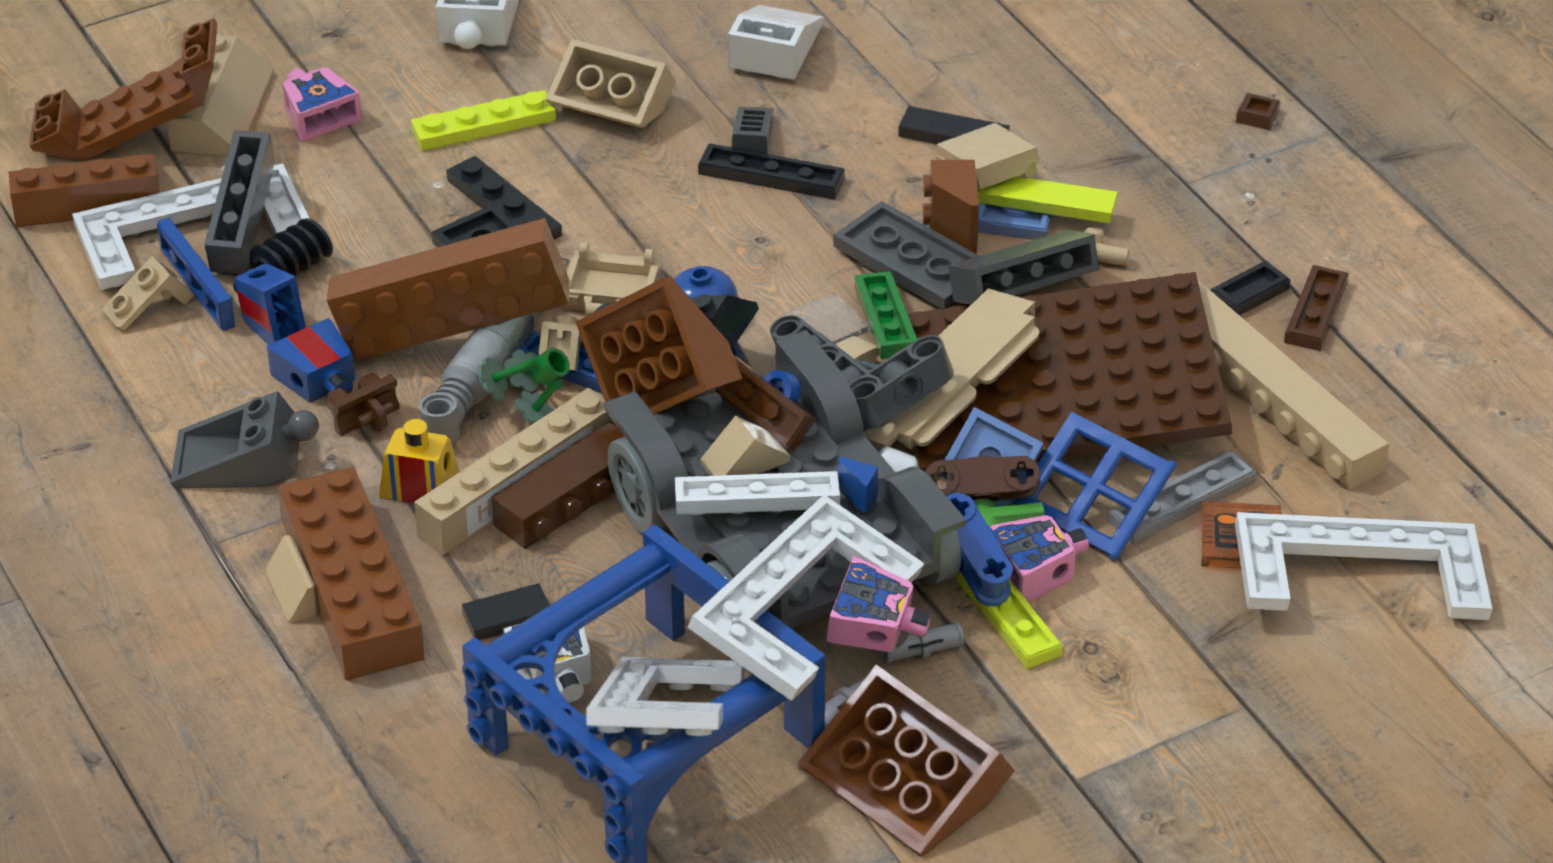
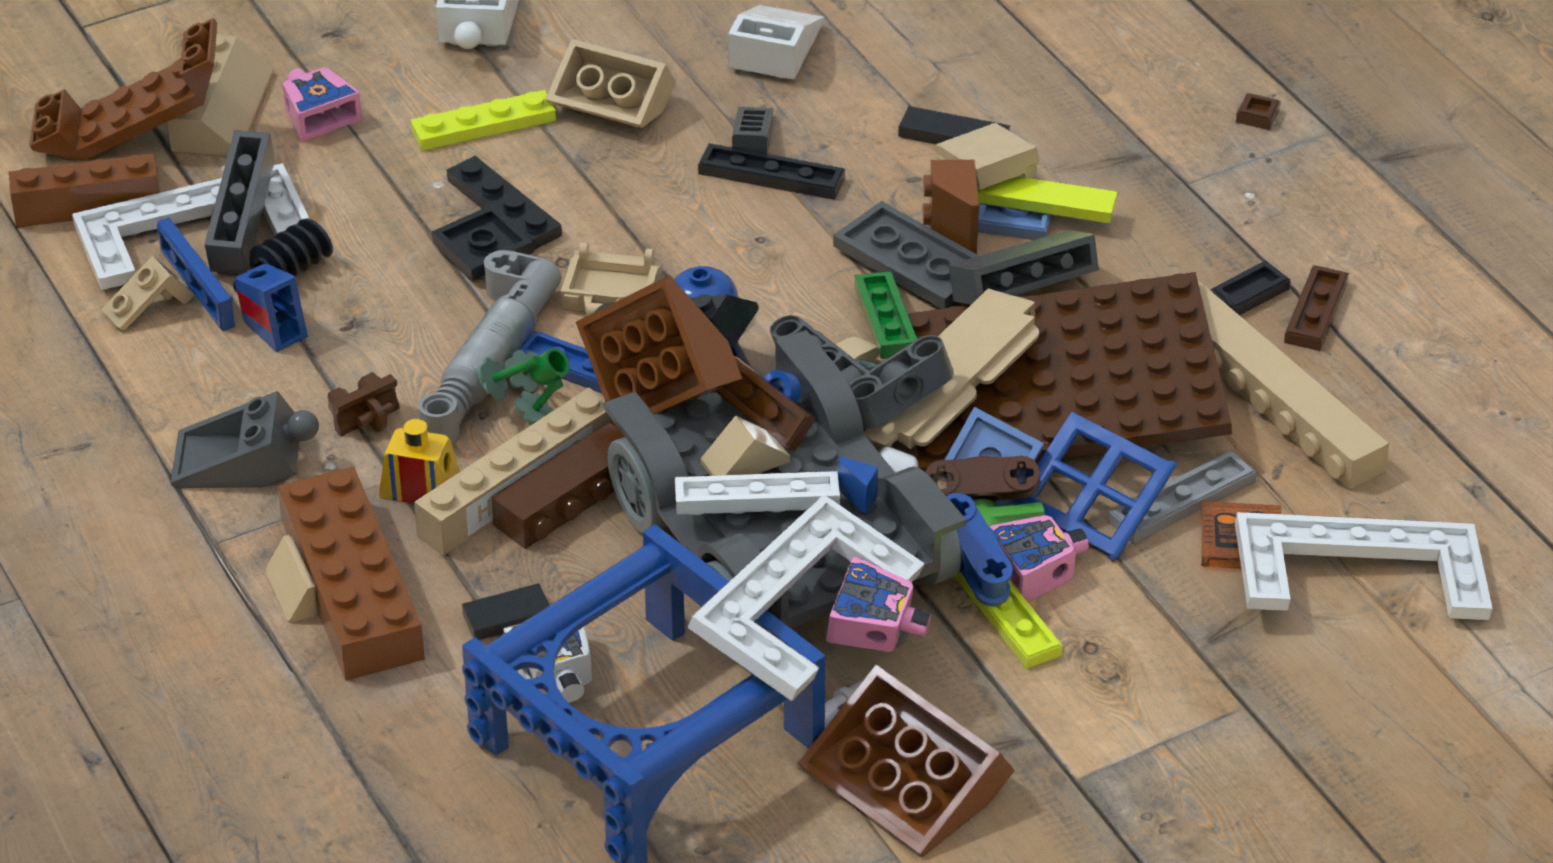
blue torso [267,318,355,402] -> none
dark orange brick [326,218,570,362] -> none
tan bracket [539,315,581,371] -> none
white plate [587,657,745,736] -> none
clear piece [780,293,869,344] -> none
light grey pin [879,621,964,664] -> none
tan arm [1084,227,1129,266] -> none

